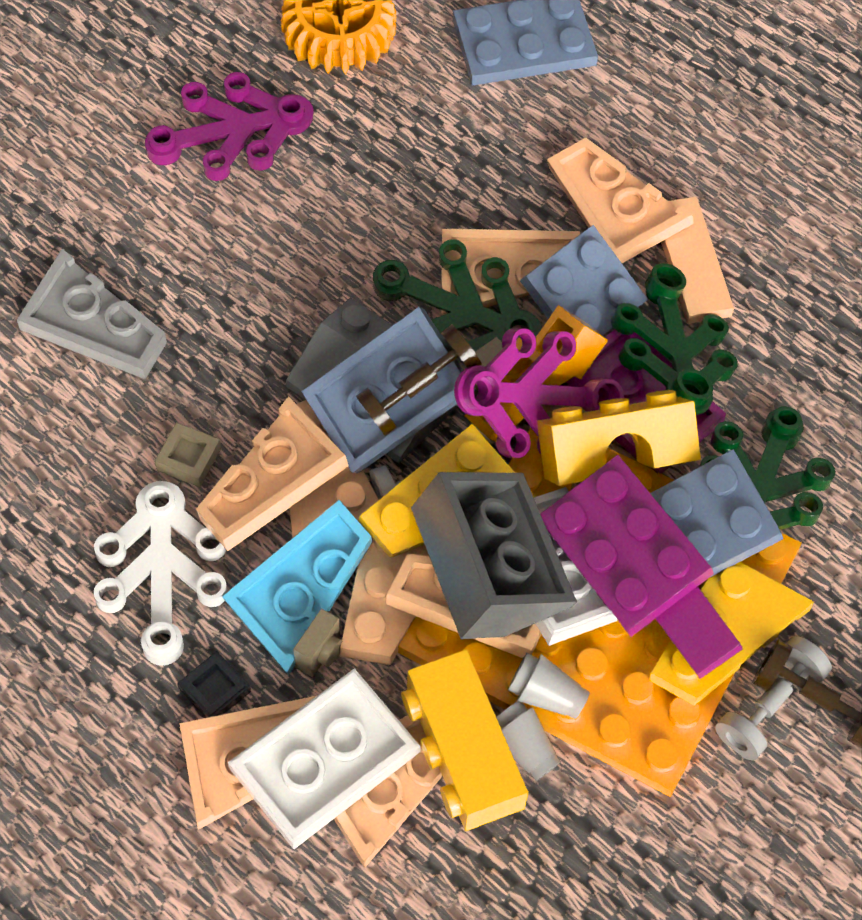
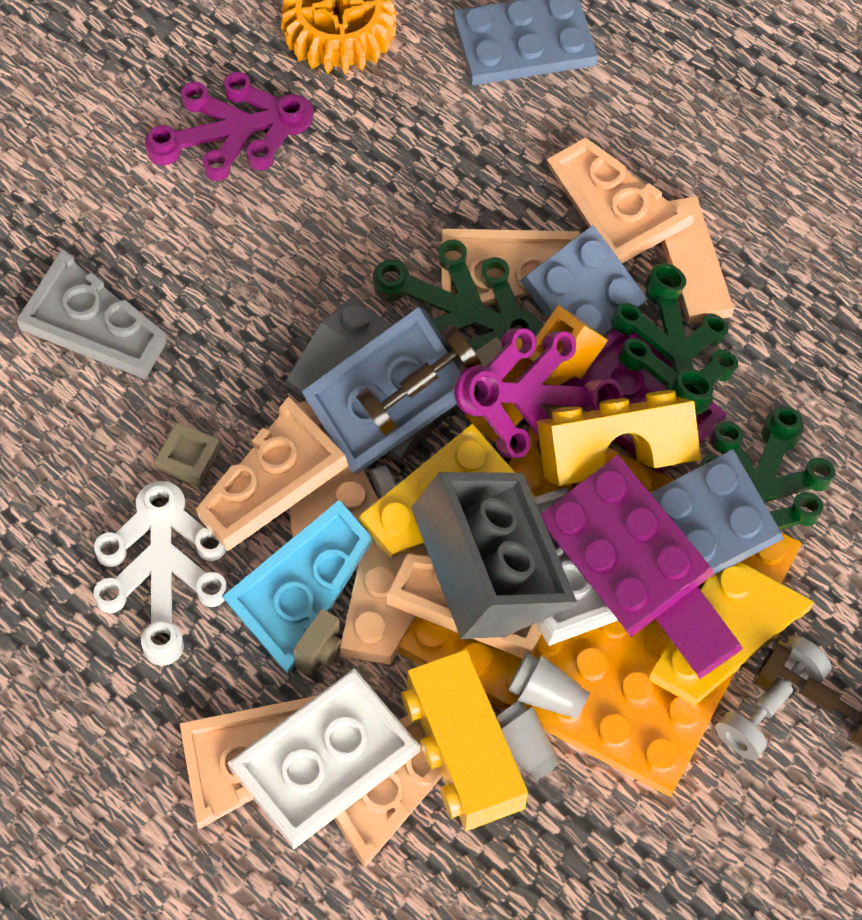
black tile [177,651,251,718] -> none

